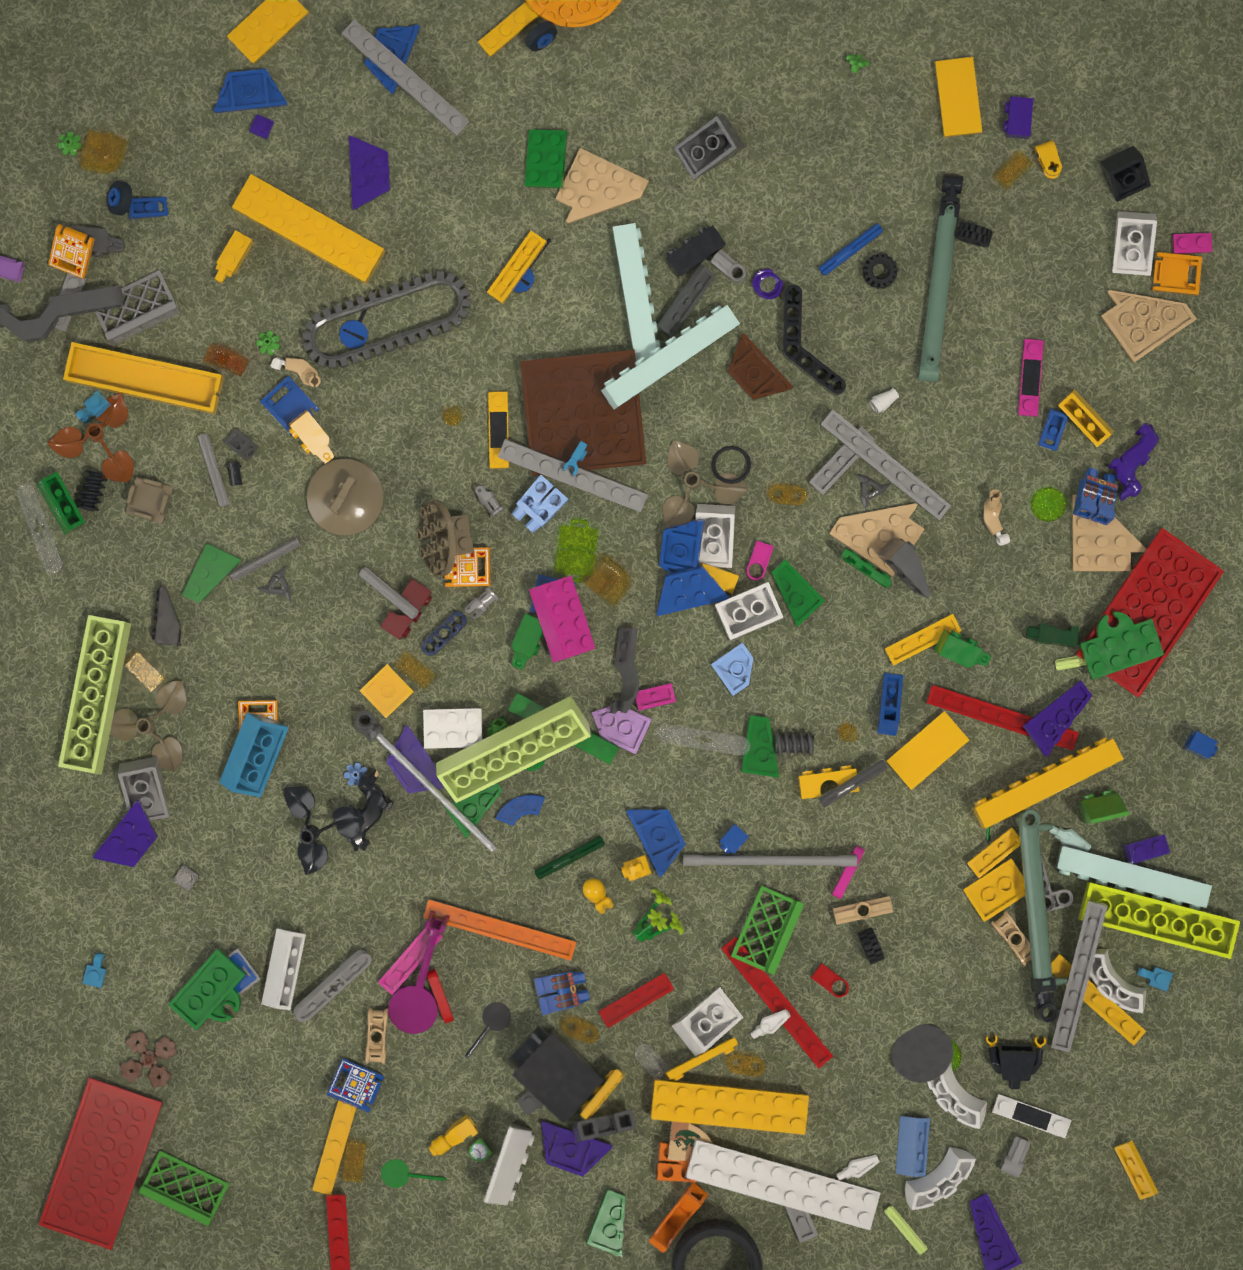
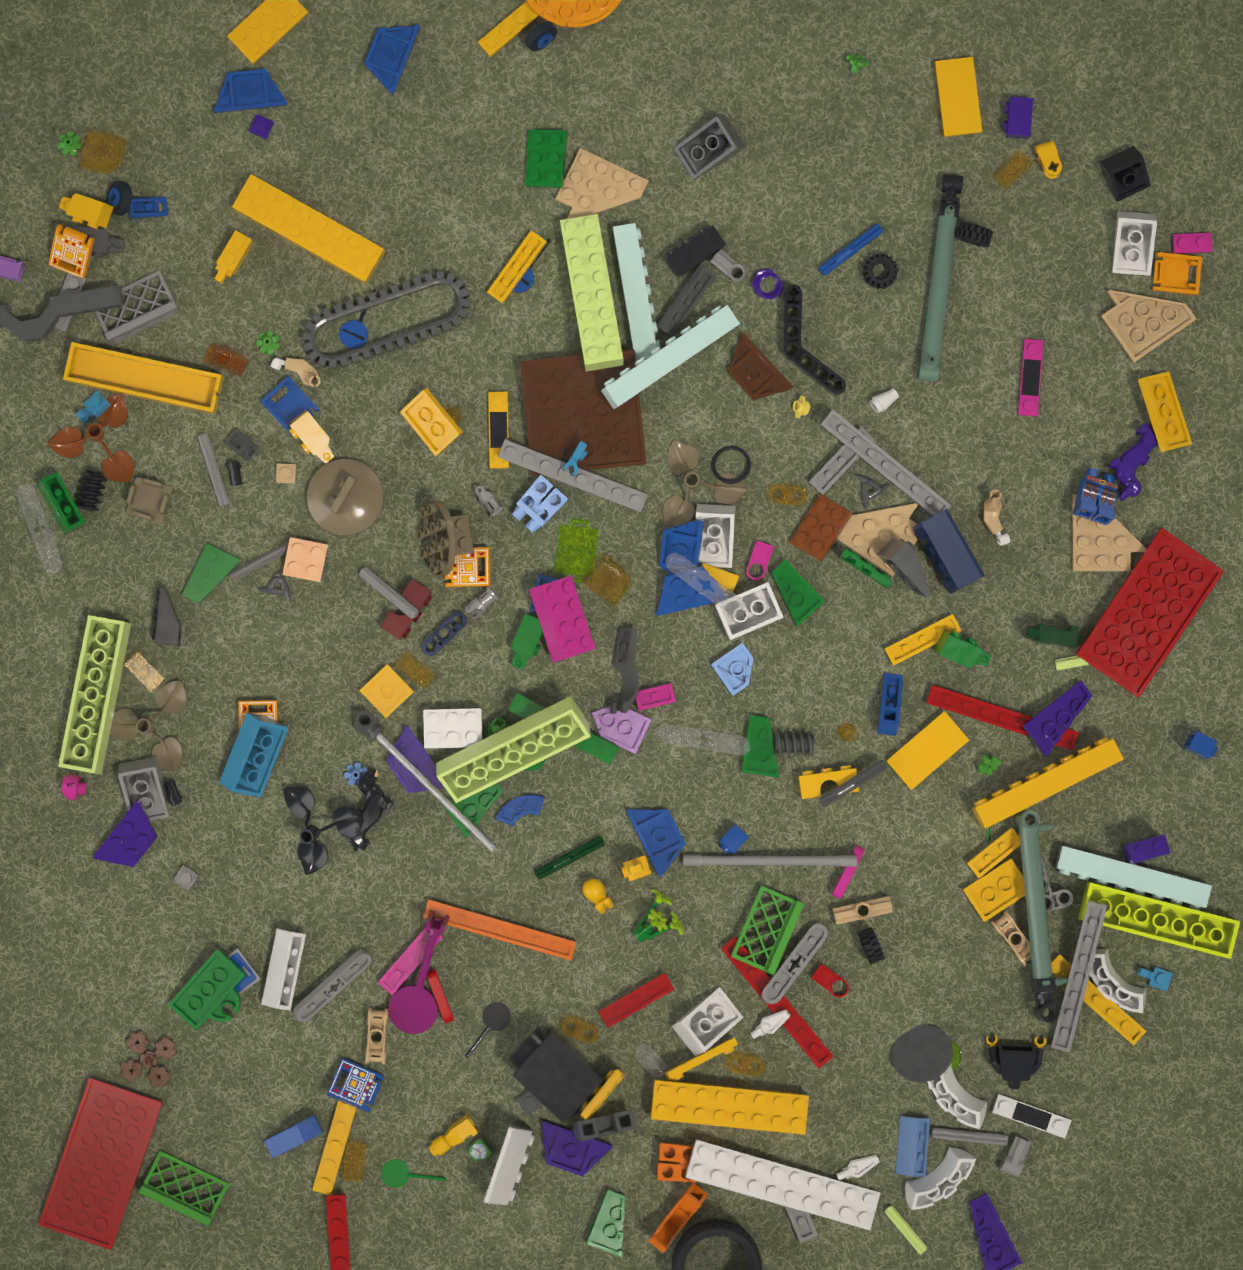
dark azure plate [83,952,107,988] -> none
light grey plate [341,19,469,136] -> none
dark purple wing [349,136,390,210] -> none
blue hips [534,971,590,1015] -> none
shield [668,1121,714,1161] -> none
clear neon green wheel [1031,487,1066,522] -> none
blue slope [1038,407,1068,451] -> none
light aqua piece [1048,826,1091,852] -> none
yellow brick [1058,389,1113,447] -> none
green plate [1079,612,1164,680] -> none
bright green slope [1079,790,1129,824] -> none
yellow plate [1114,1140,1158,1200] -> none
none -> yellow hinge [59,193,114,229]
none -> dark pink piece [61,774,87,801]
none -> black pin [163,780,183,806]
none -> blue slope [264,1114,324,1158]
none -> tan plate [276,464,296,484]
none -> light nougat plate [282,536,328,582]
none -> yellow plate [400,388,463,456]
none -> yellowish green brick [560,214,624,372]
none -> clear piece [666,553,747,618]
none -> light grey piece [762,924,828,1004]
none -> dark orange plate [789,494,852,562]
none -> light yellow plate [793,396,810,418]
none -> dark blue slope [912,509,985,594]
none -> light grey axle [931,1127,1008,1146]
none -> bright green plant [978,754,1001,776]
none -> yellow plate [1138,371,1192,453]

